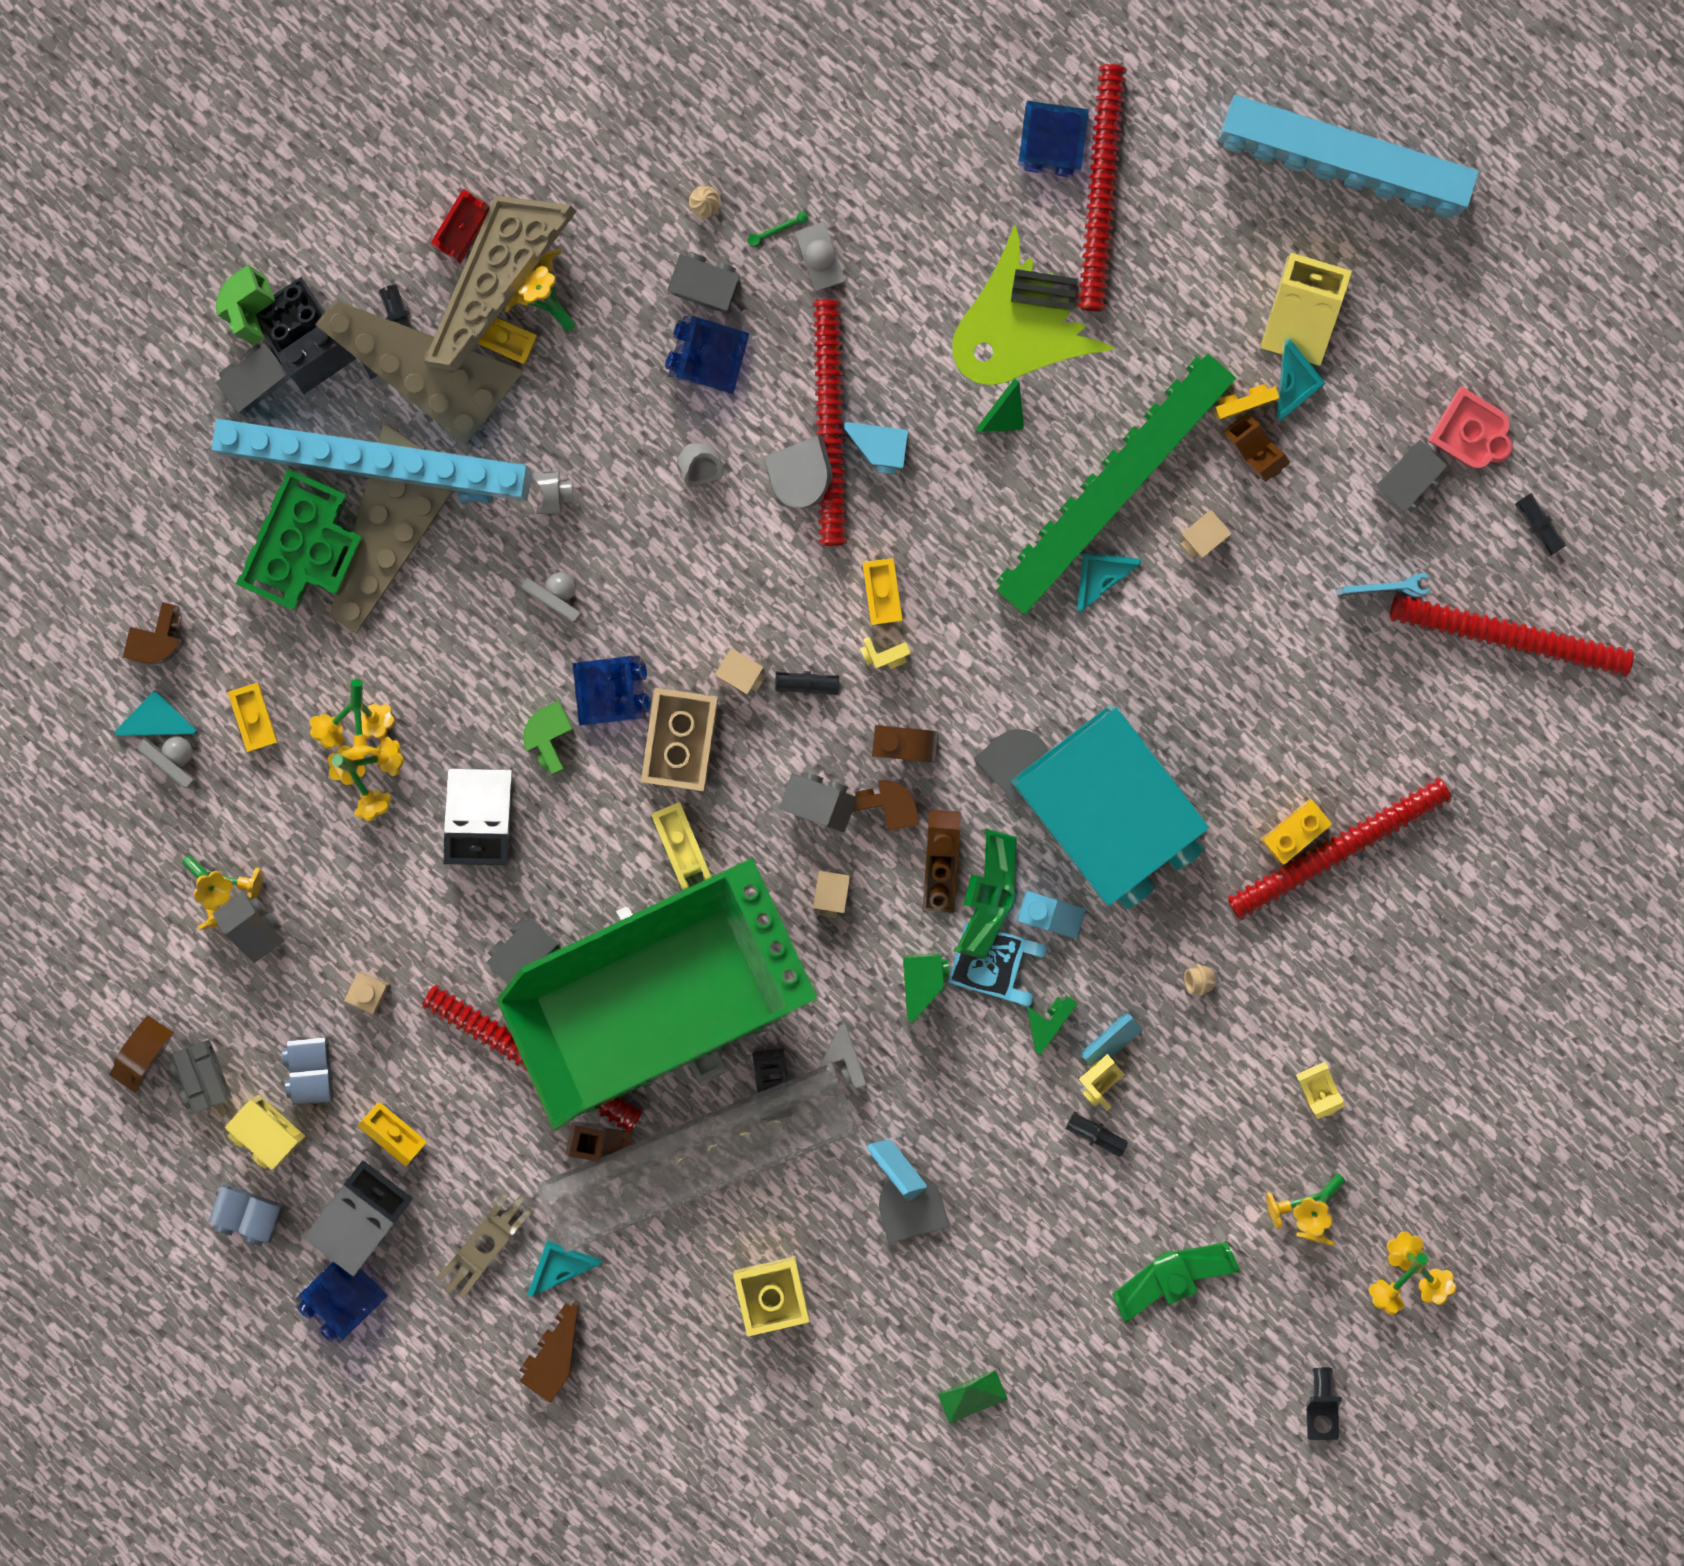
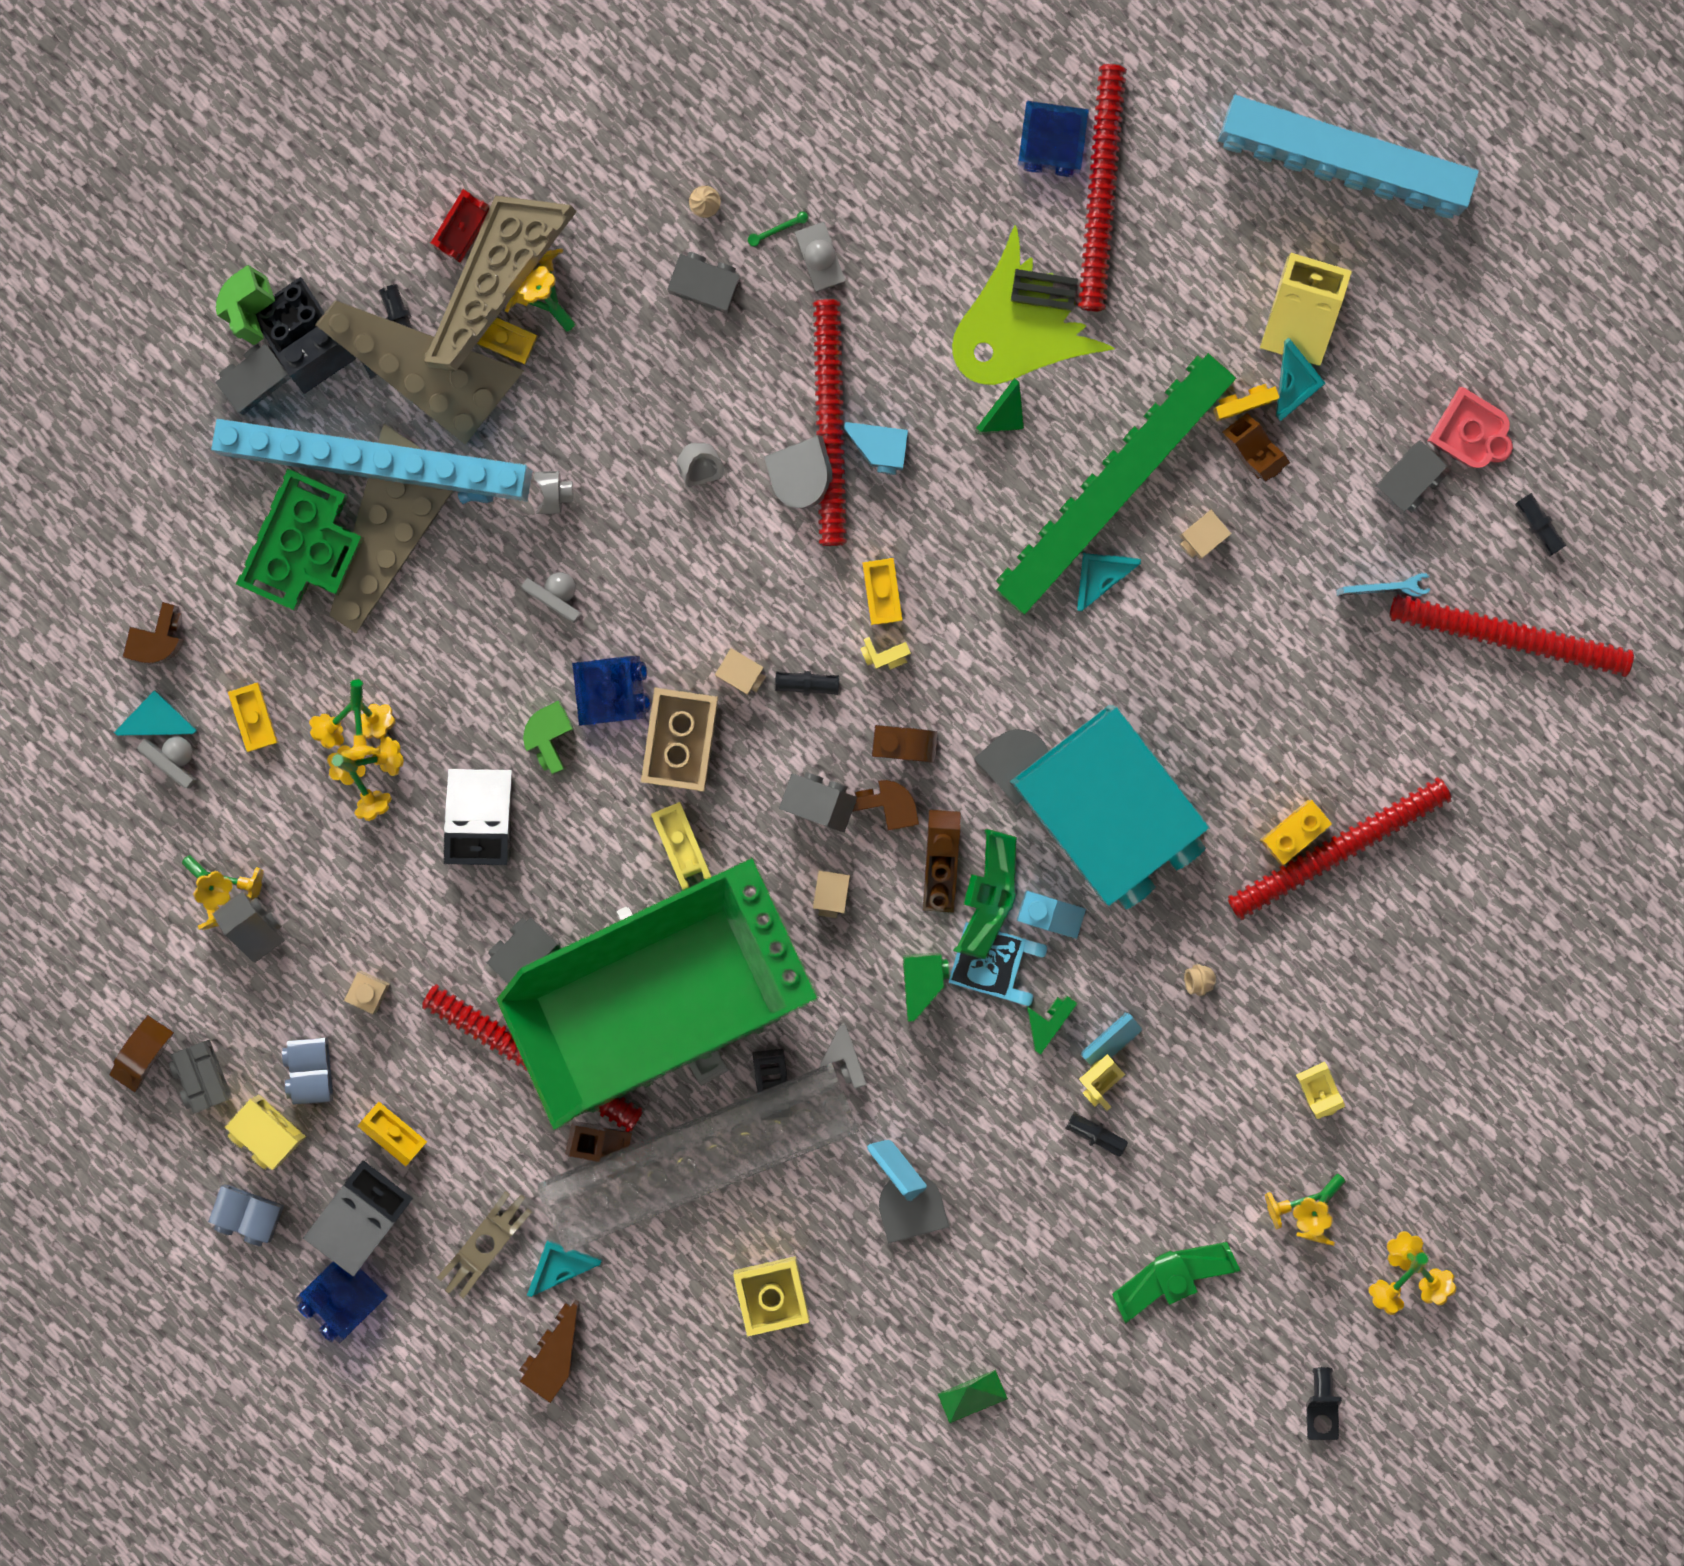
clear blue plate [665,315,750,394] -> none

